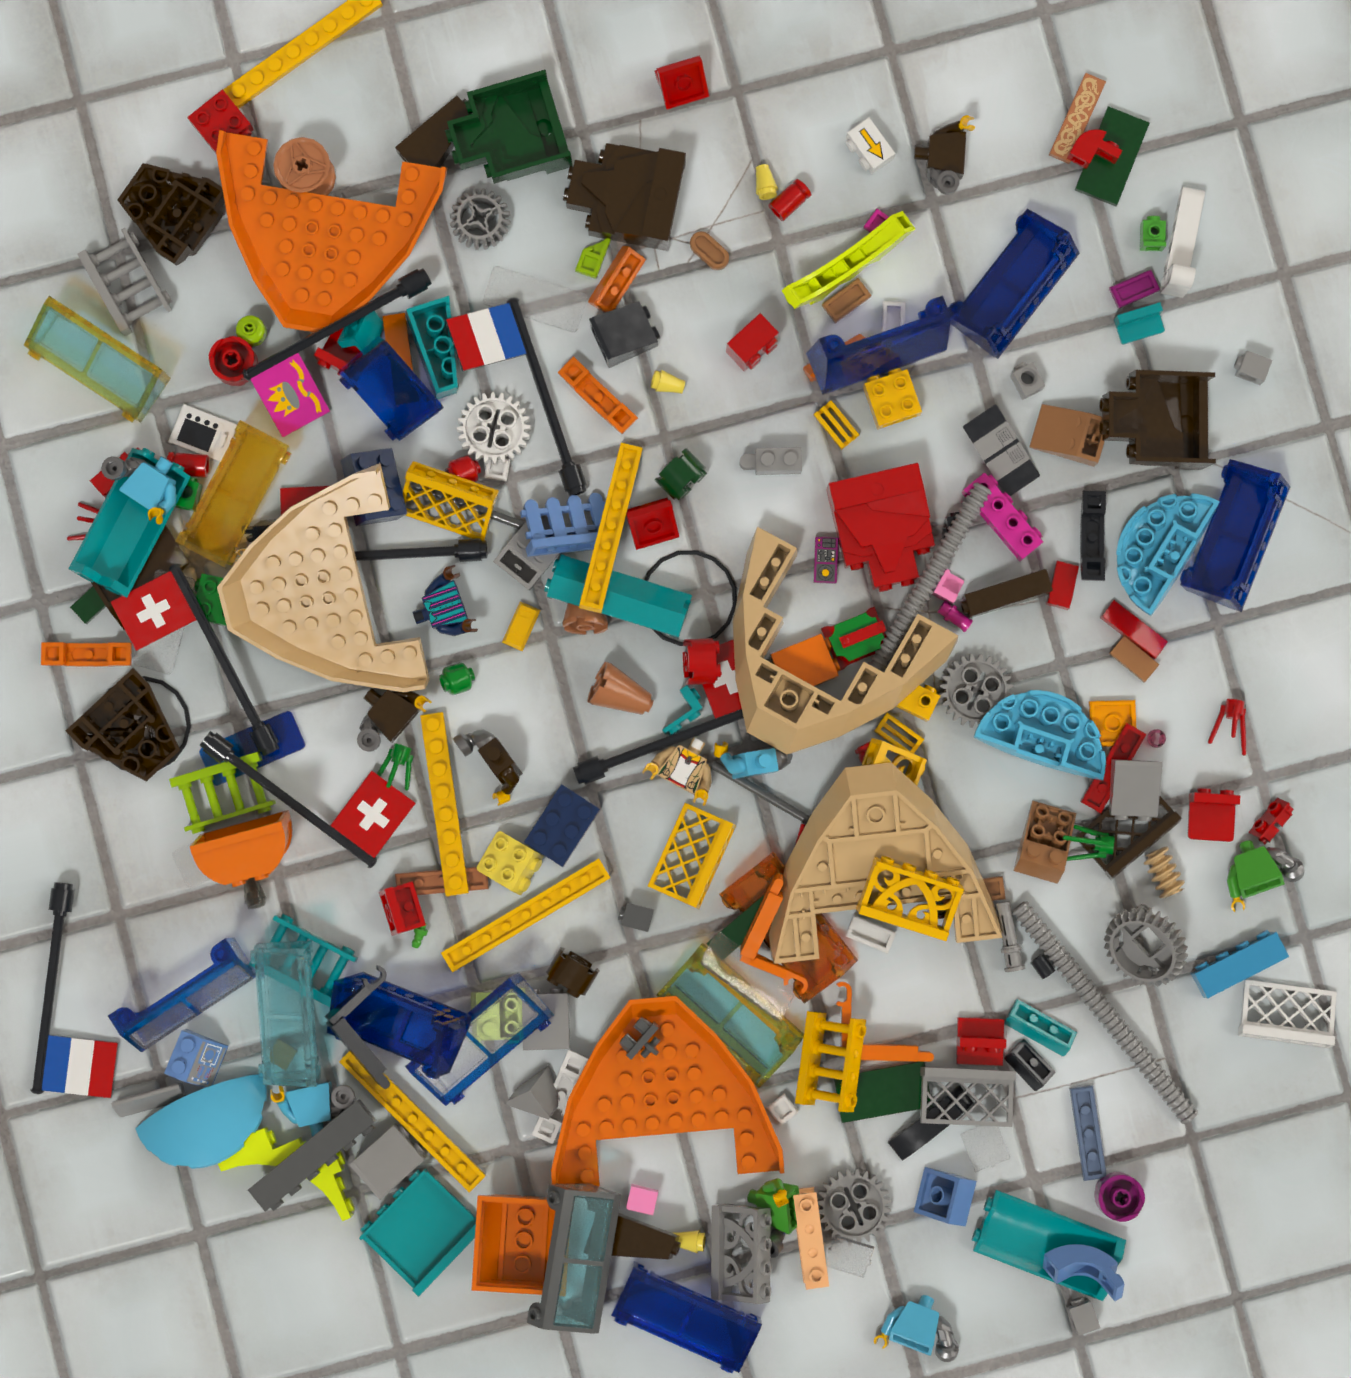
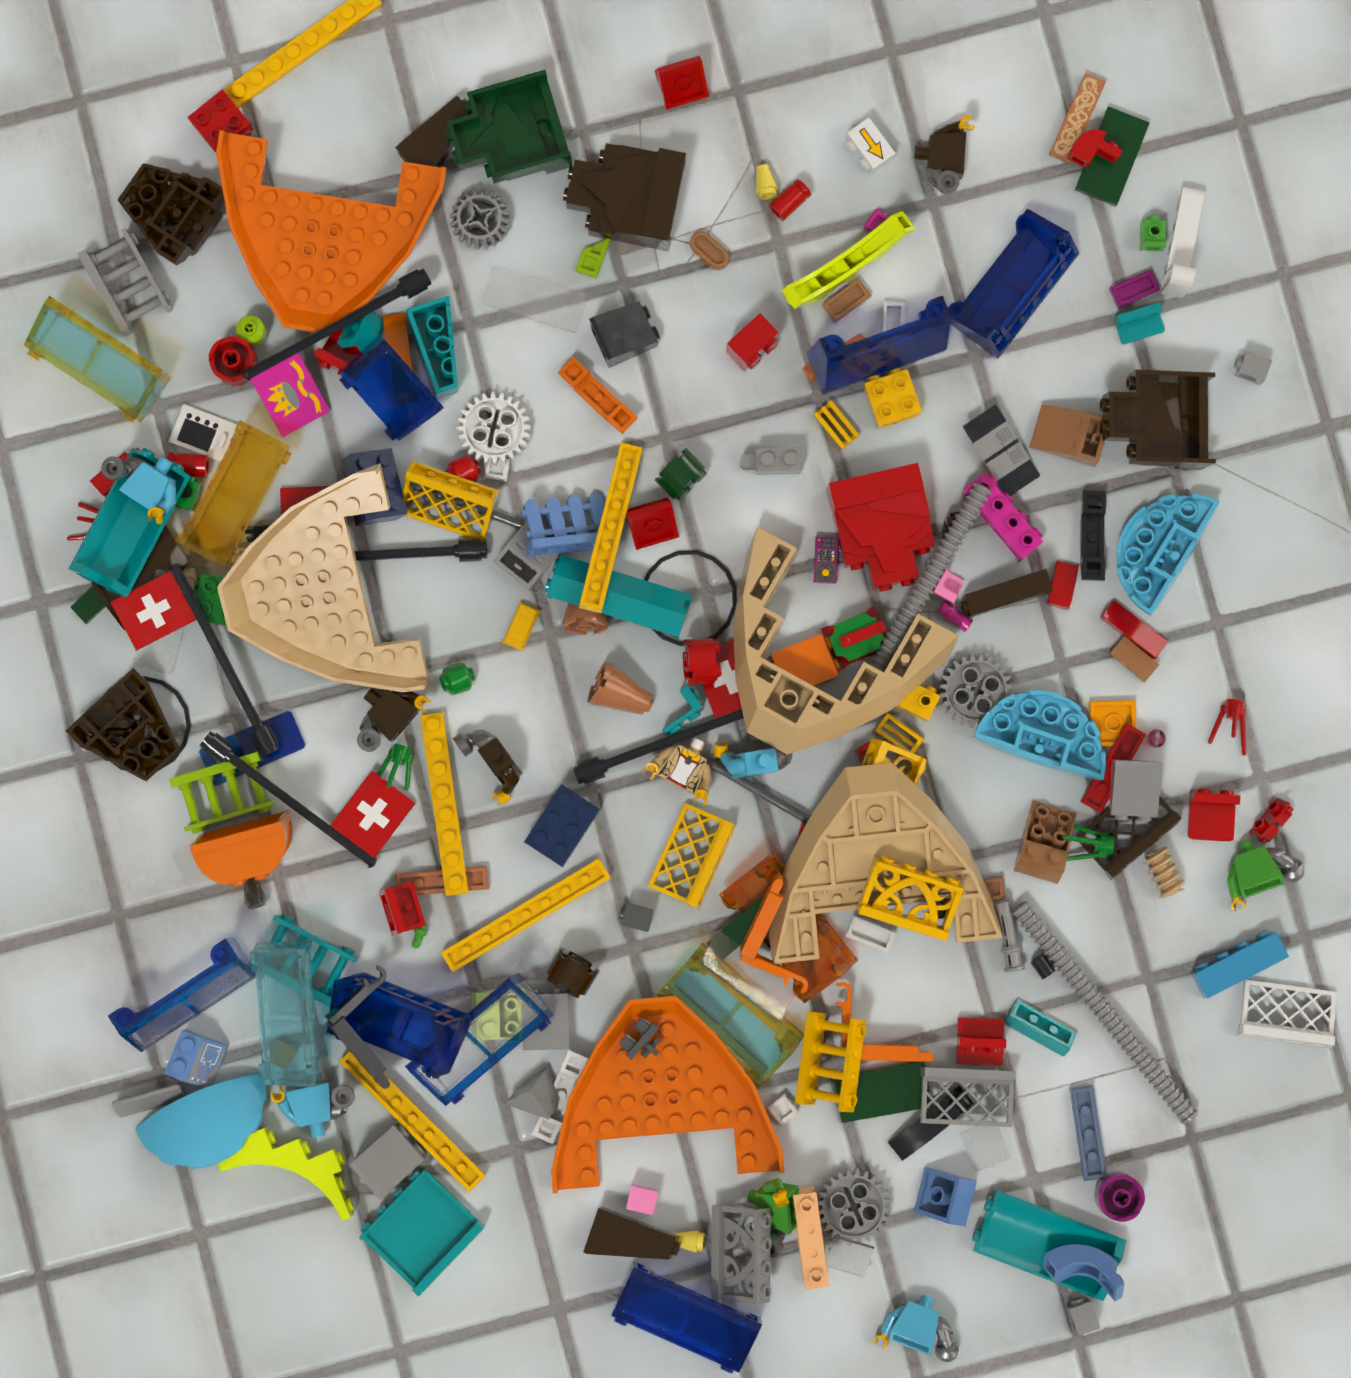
flag [30,882,118,1098] -> none
orange slope [41,642,132,667] -> none
dark grey brick [248,1099,377,1212] -> none
nougat piece [273,137,336,196] -> none
torso [412,565,478,636] -> none
flag [445,297,587,497] -> none
orange container [471,1194,570,1296] -> none
light yellow bracket [477,831,544,895] -> none
windscreen [527,1184,621,1334] -> none
orange slope [588,246,646,313] -> none
light yellow cone [651,370,685,394] -> none
black slope [1004,1039,1056,1091] -> none
light grey brick [1010,362,1045,400] -> none
light grey piece [1104,904,1188,987] -> none
clear blue windscreen [1180,459,1291,612] -> none

